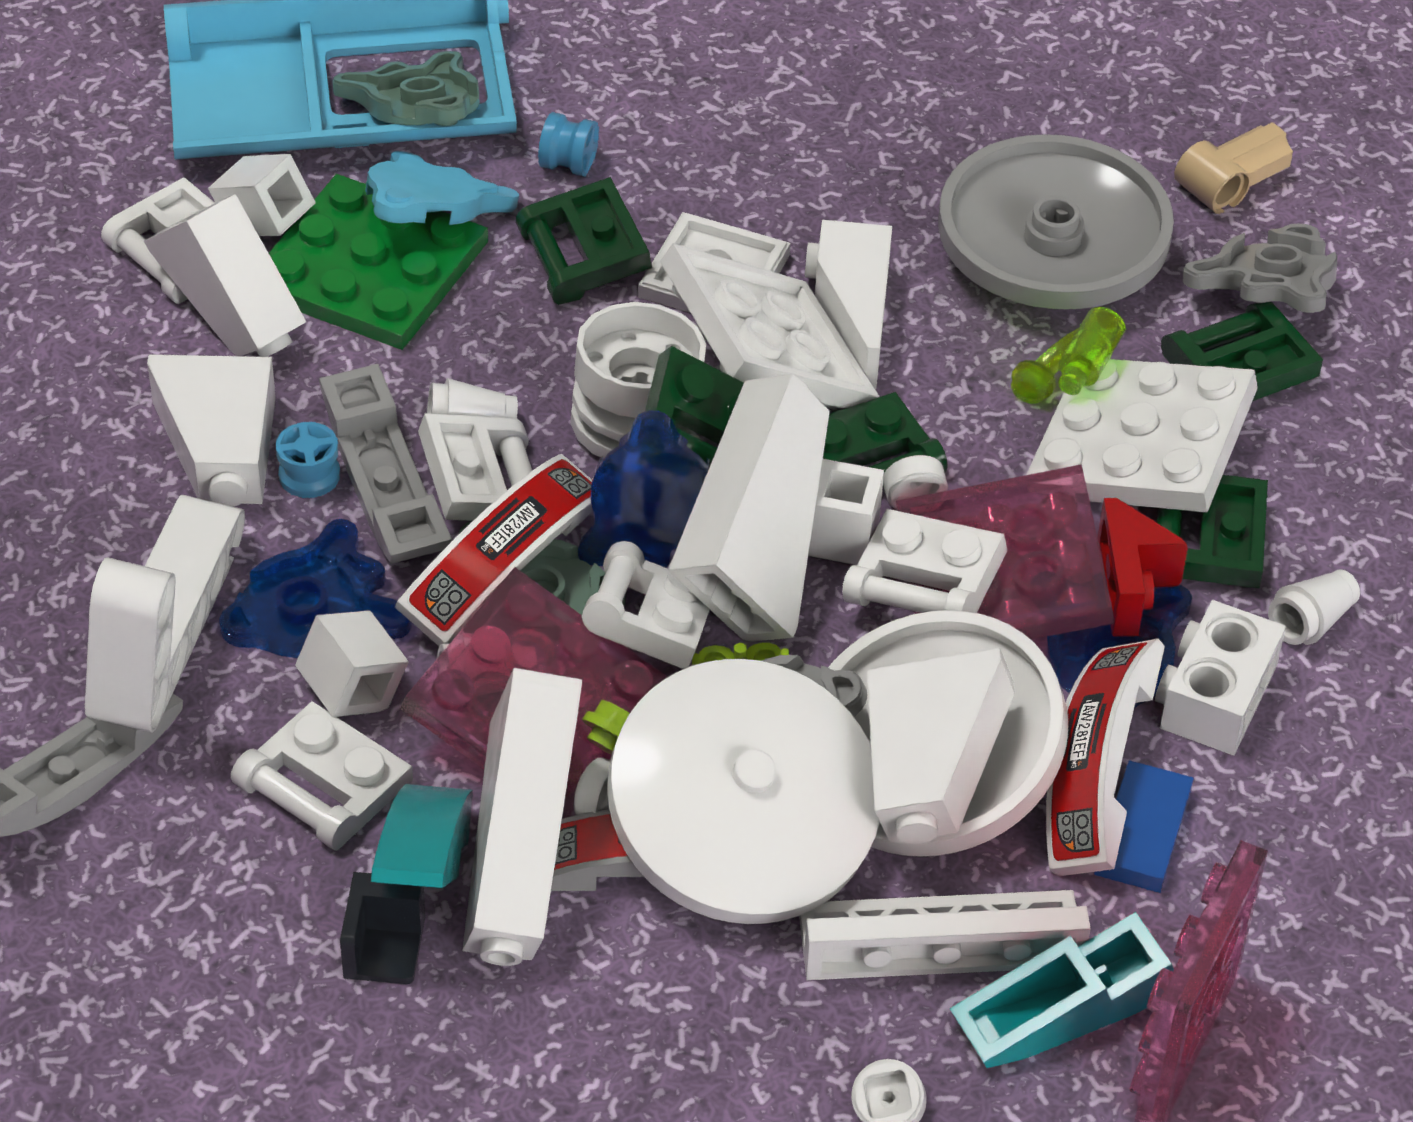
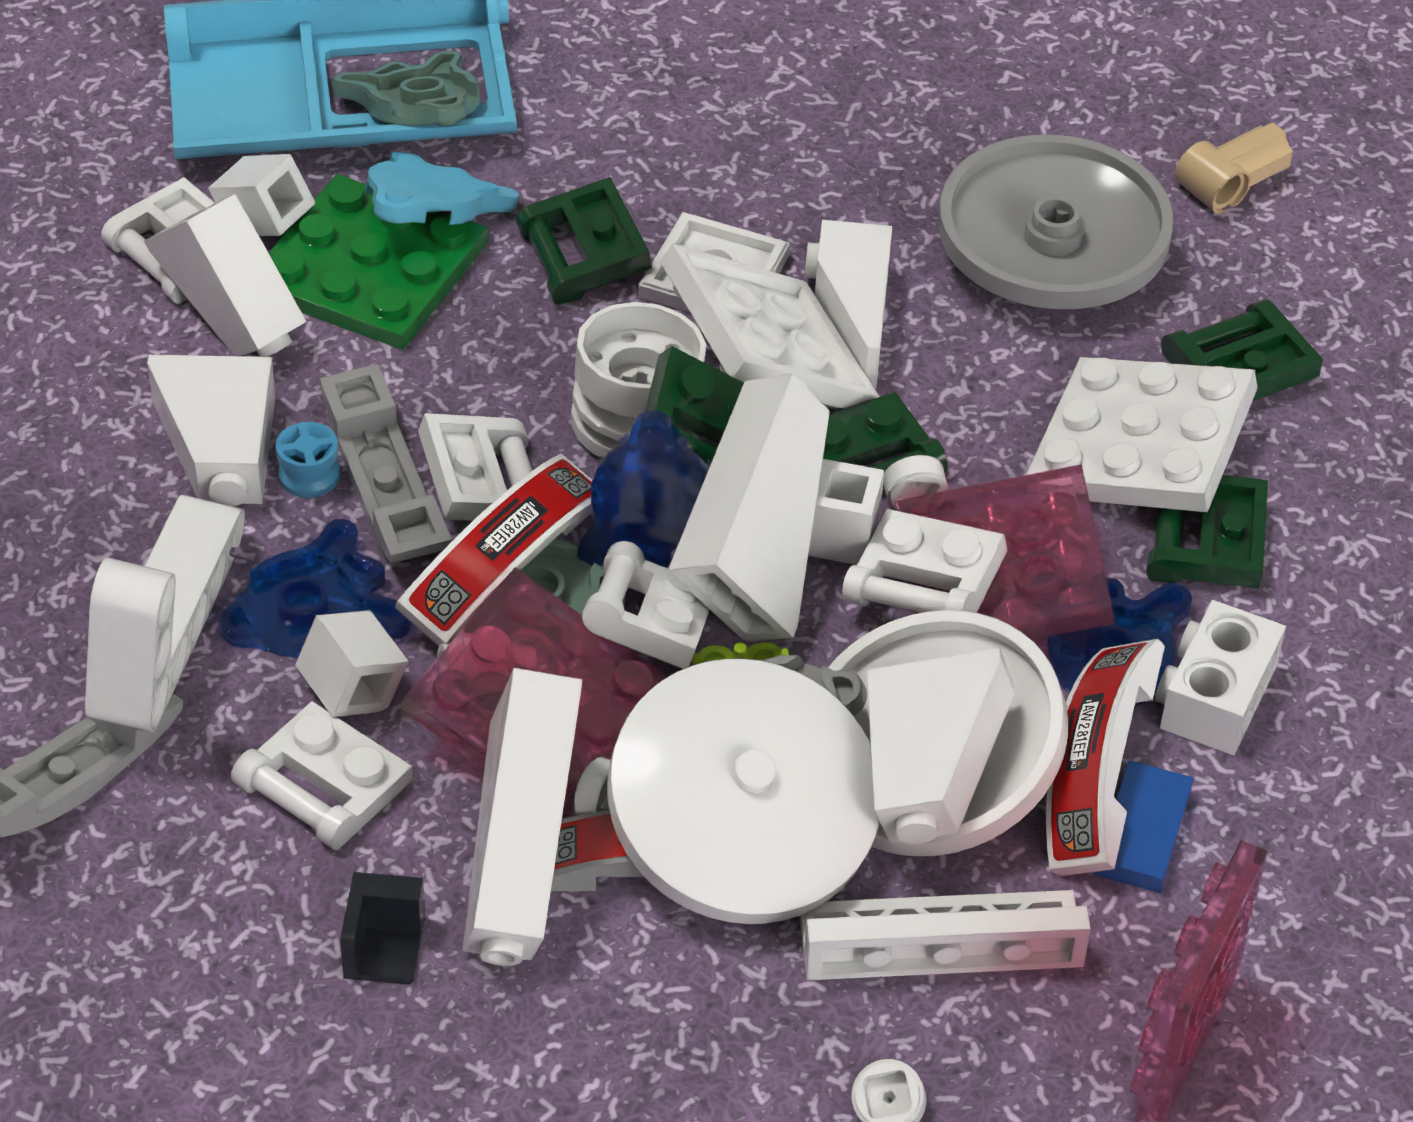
teal slope [371,784,473,888] -> none
white cone [427,378,518,419] -> none
dark azure wheel [538,112,599,177] -> none
lime plate [582,700,630,755] -> none
teal slope [949,912,1181,1068] -> none
clear neon green plant [1011,307,1126,404] -> none
red slope [1097,498,1188,636] -> none
light grey tile [1183,223,1338,313] -> none
white cone [1268,569,1360,645] -> none

